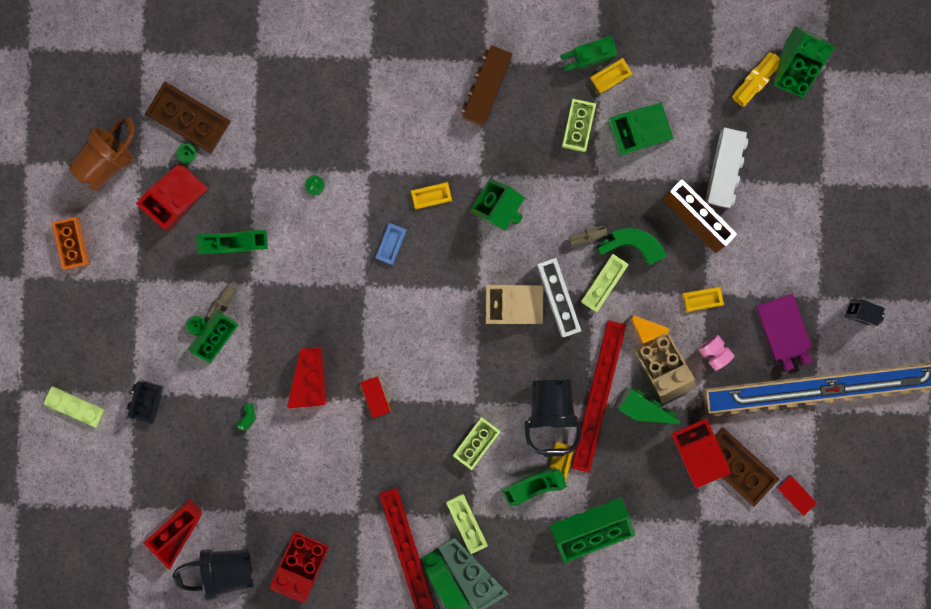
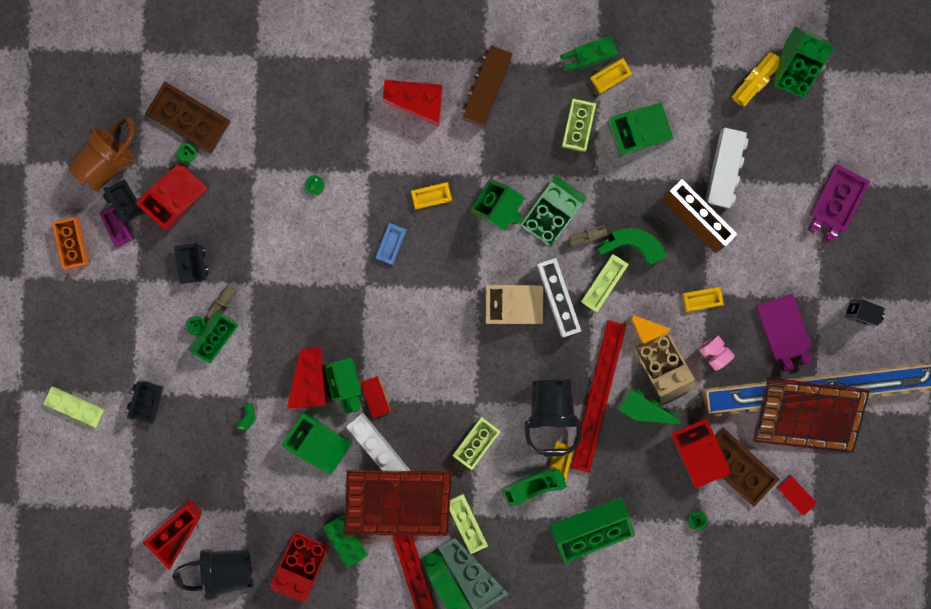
green arch [195,230,268,254] -> none
none -> magenta tile [99,206,134,248]
none -> black bracket [102,179,145,224]
none -> black bracket [174,242,208,284]
none -> green slope [281,411,353,475]
none -> green hinge [323,357,362,413]
none -> green piece [323,513,368,568]
none -> clear red piece [344,470,452,536]
none -> white brick [346,413,411,486]
none -> red wedge [383,80,443,126]
none -> green slope [520,175,587,247]
none -> green tile [688,510,709,530]
none -> piece [753,378,870,453]
none -> magenta tile [807,164,871,242]

